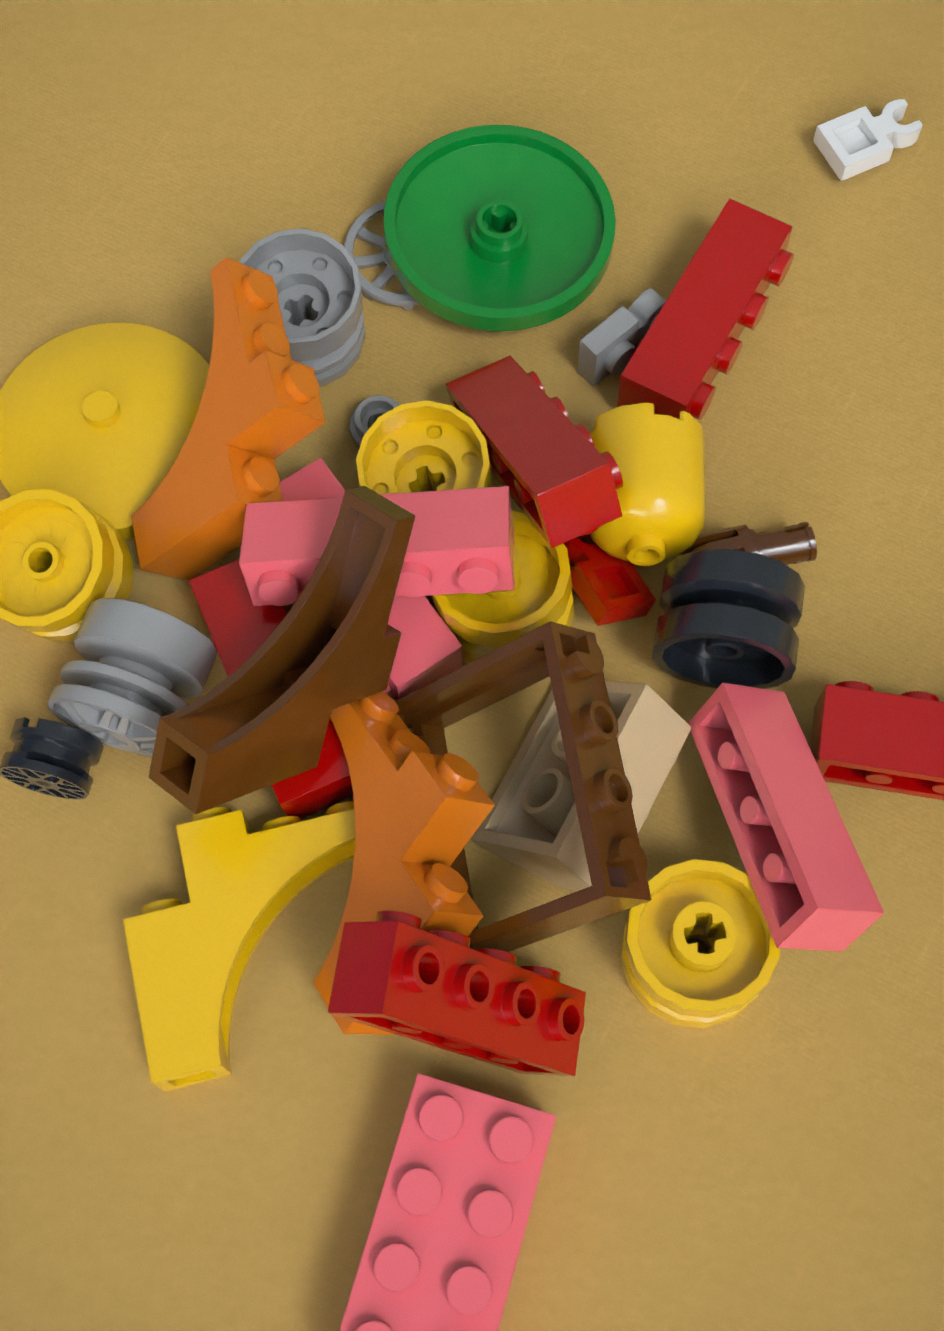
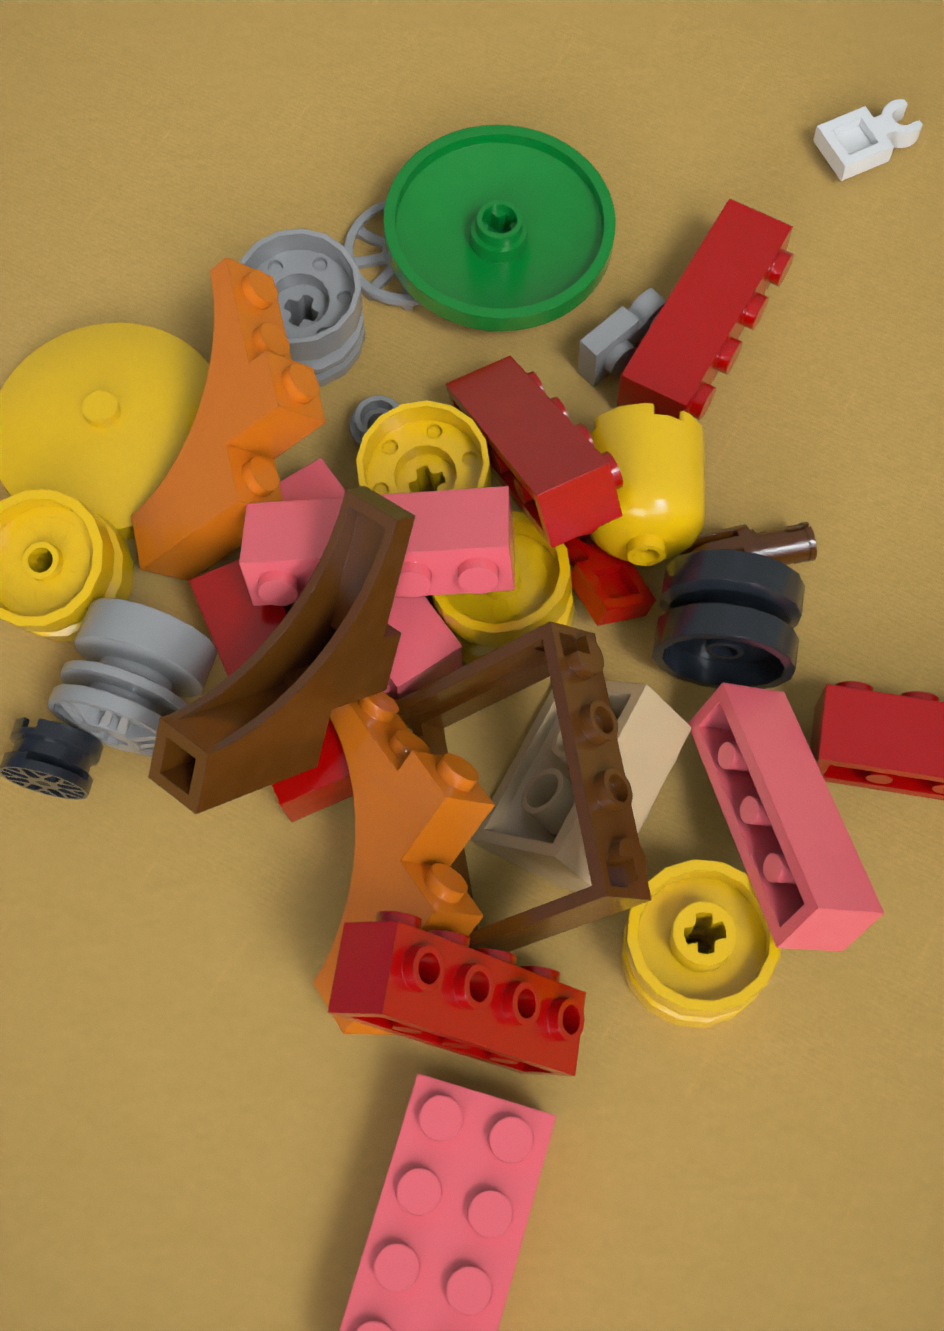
yellow arch [123,800,355,1092] -> none

